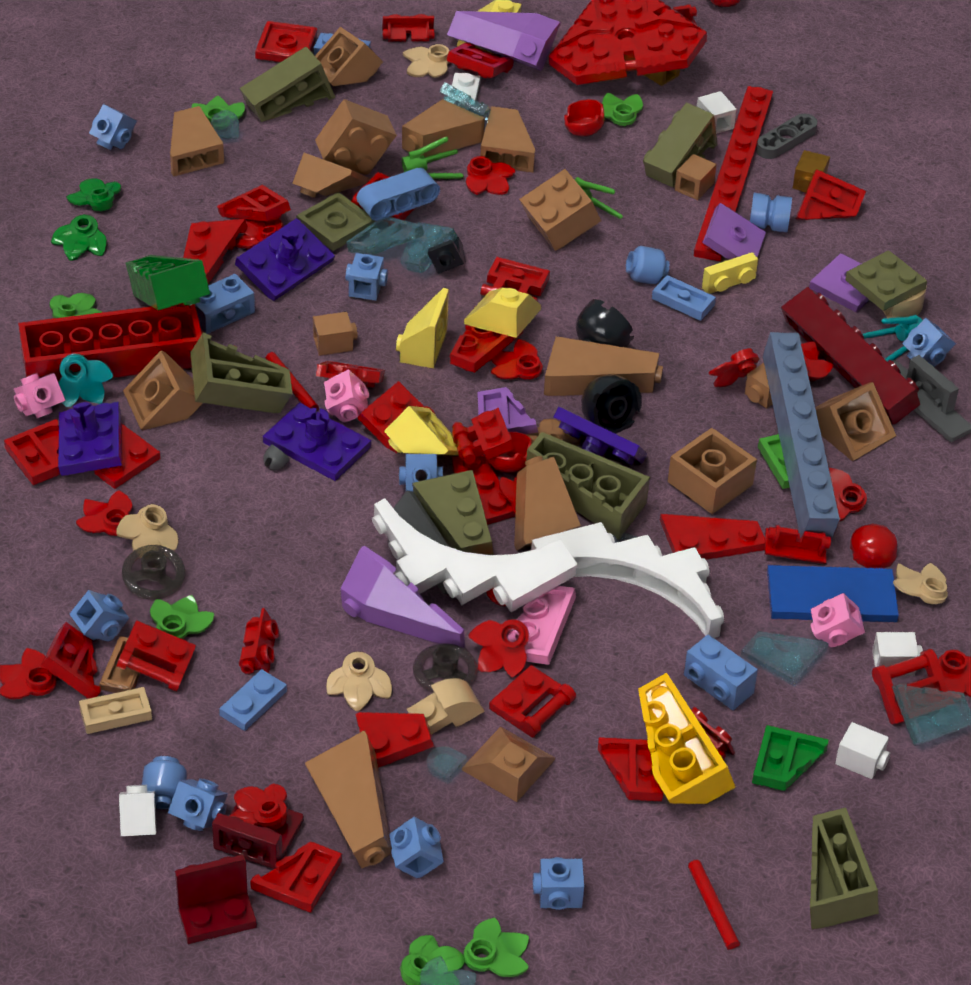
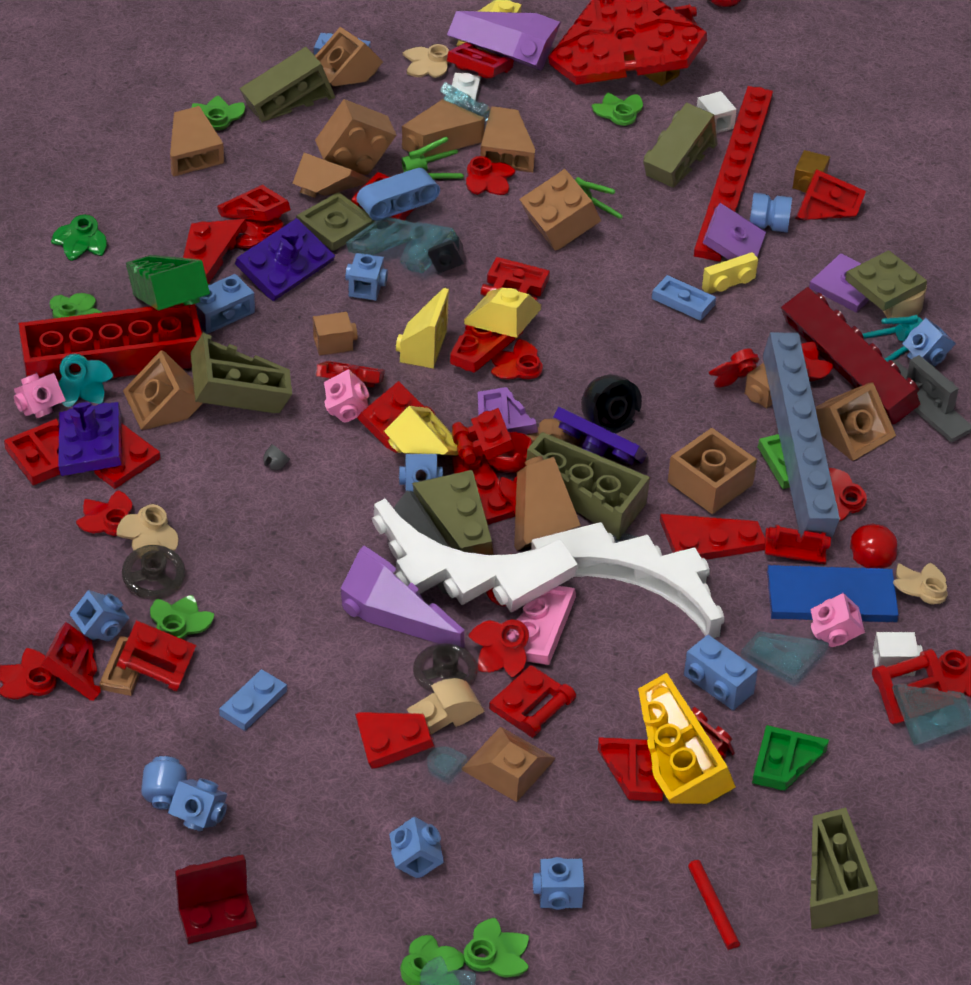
green plate [66,178,121,211] -> none
tan plate [79,687,152,734] -> none
medium blue brick [89,104,137,150] -> none
white brick [119,785,157,836] -> none
clear light blue tile [211,110,239,139] -> none
dark red bracket [212,805,304,869] -> none
red plate [229,783,288,830] -> none
red hinge [239,608,279,674] -> none
red wing [250,841,342,913] -> none
red plate [255,21,317,62] -> none
dark purple plate [263,402,371,481] -> none
red bar [265,352,319,411] -> none
medium nougat slope [305,731,392,869] -> none
tan plate [326,652,392,712] -> none
red hinge [382,14,434,42] -> none
medium nougat slope [544,336,663,396] -> none
red hair [564,99,605,137] -> none
black cylinder [576,299,634,348] -> none
medium blue head [626,246,670,284] -> none
medium nougat brick [675,154,717,200] -> none
dark grey beam [756,114,818,159] -> none
white brick [835,722,891,779] -> none

